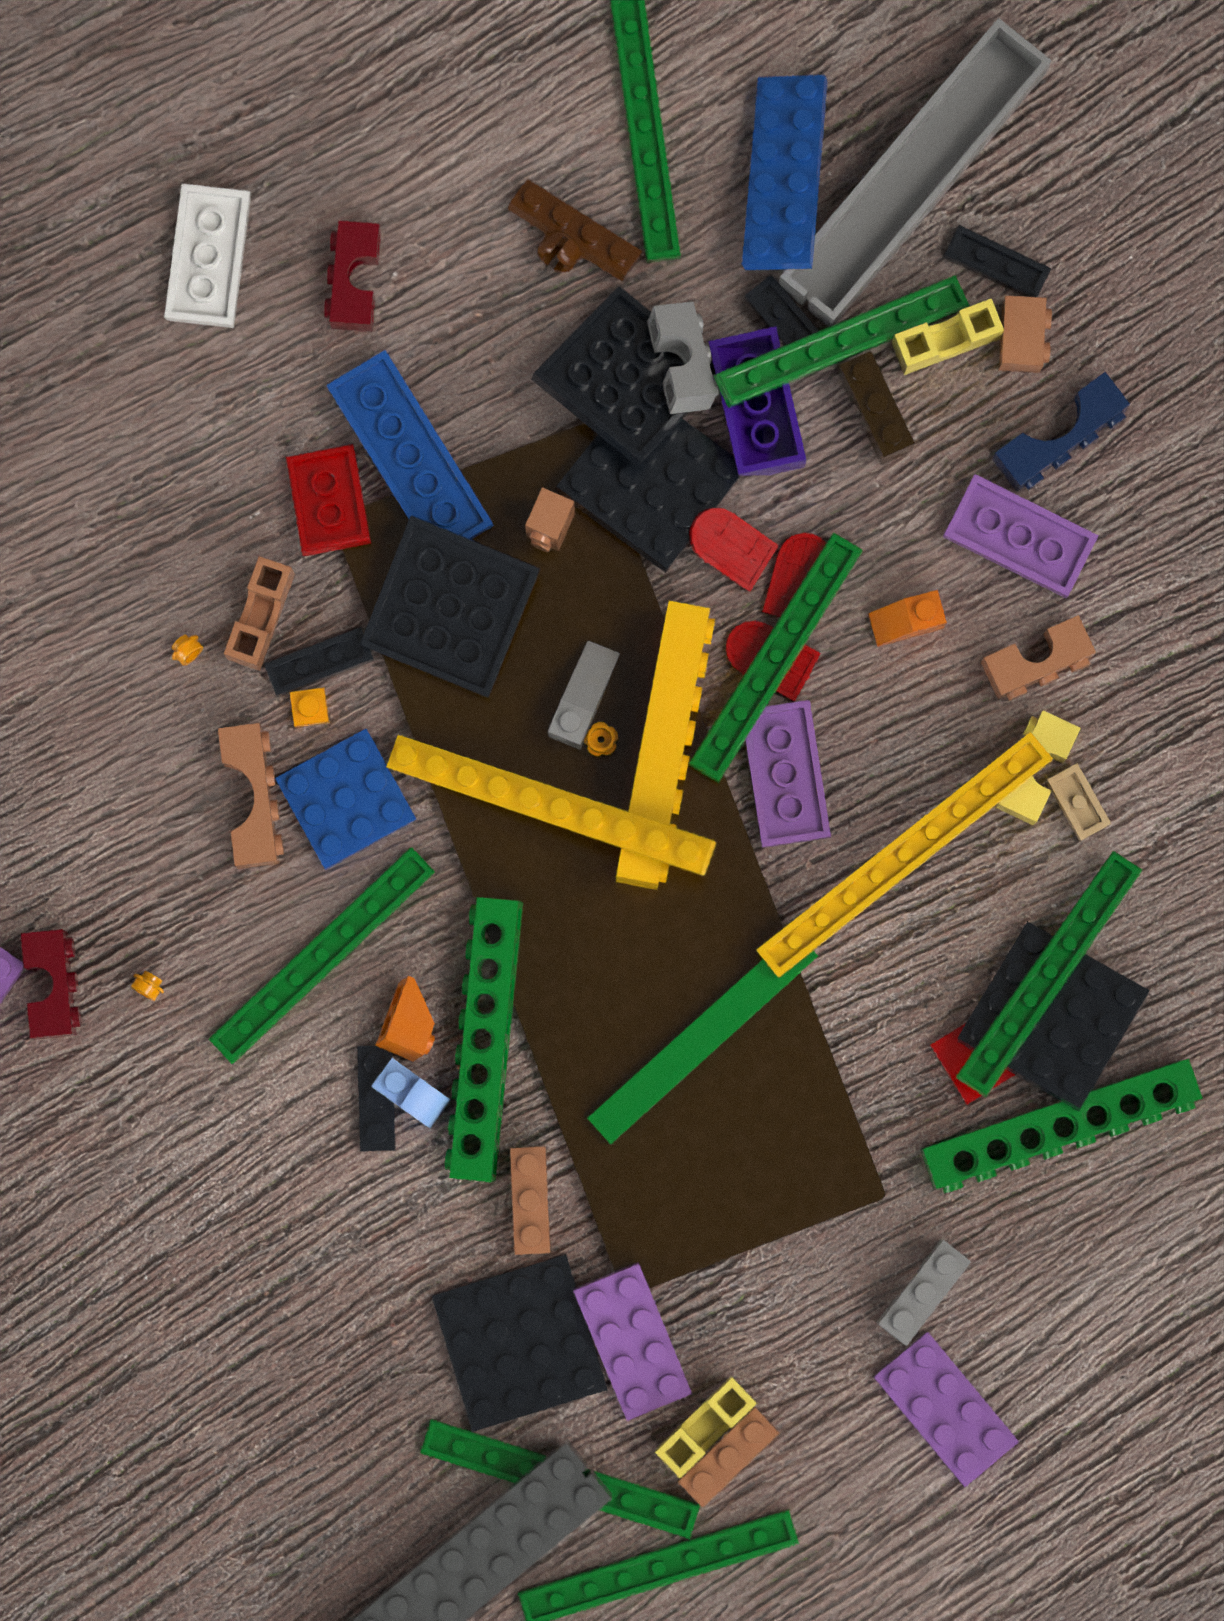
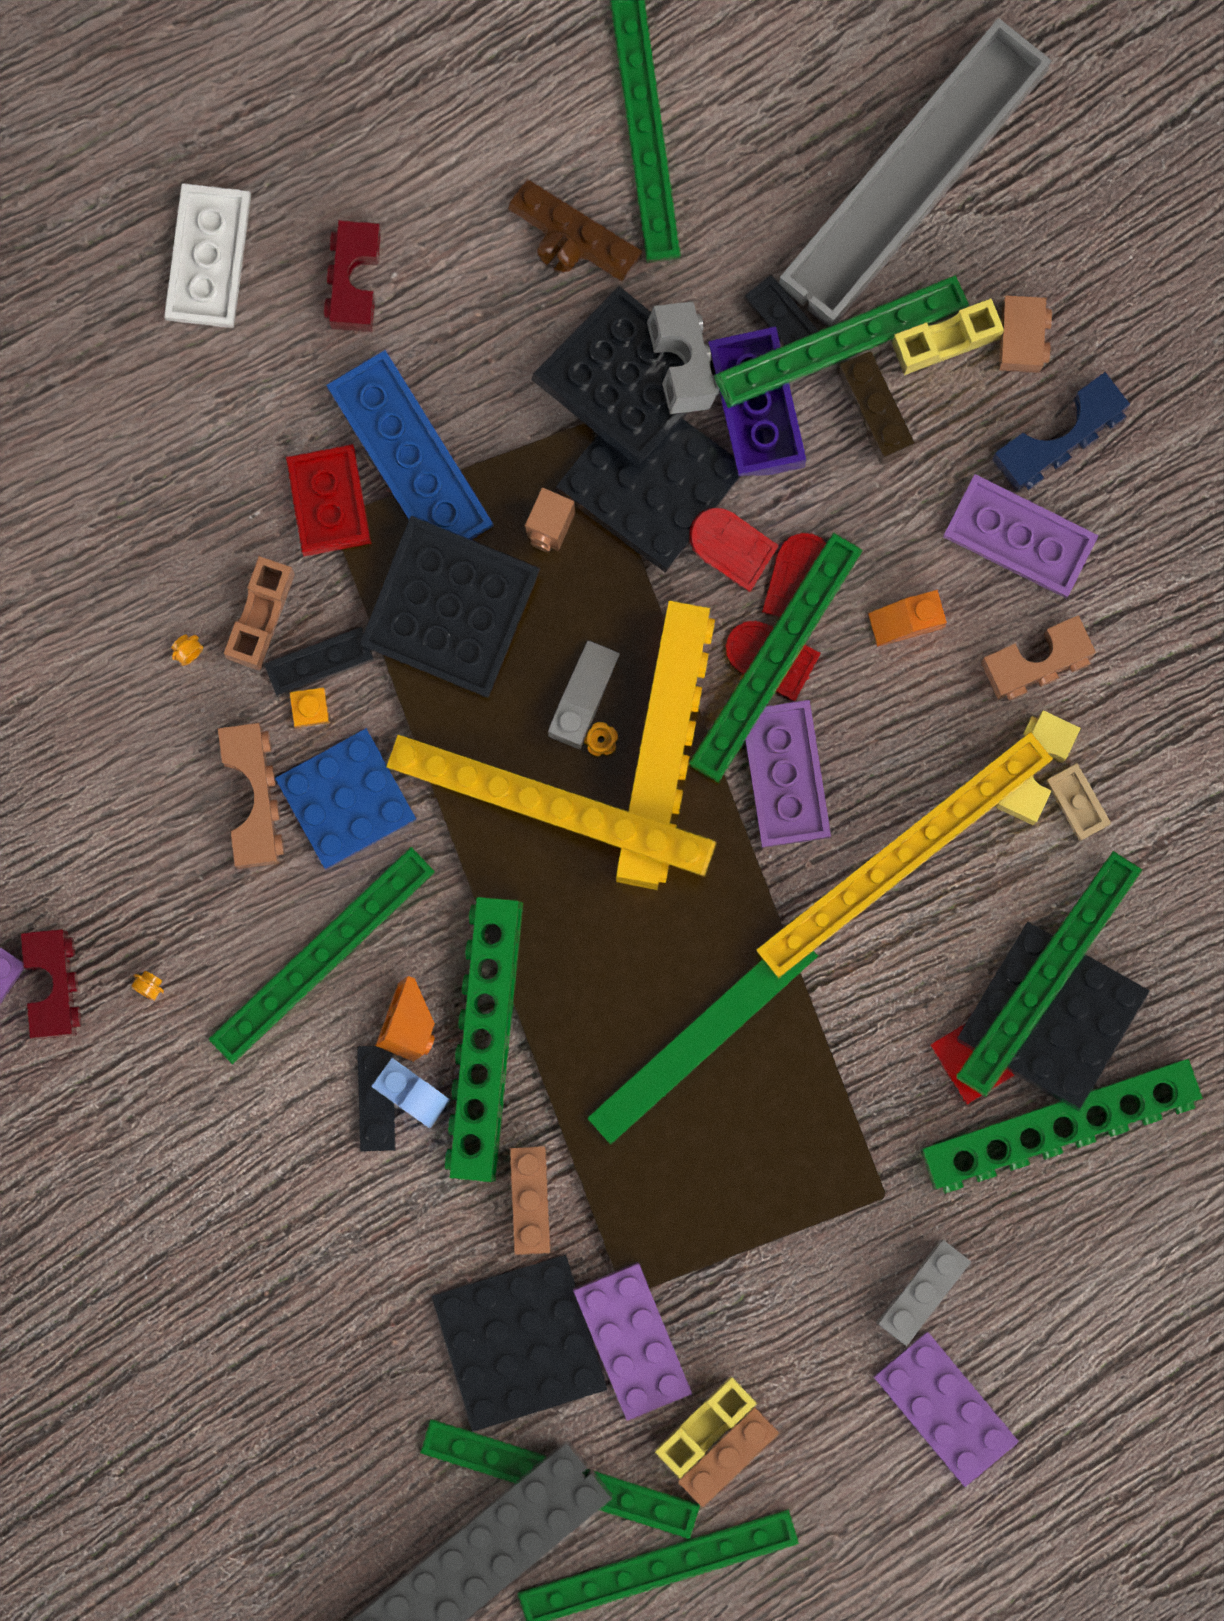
blue plate [742,75,828,270] -> none
black tile [943,225,1052,297] -> none

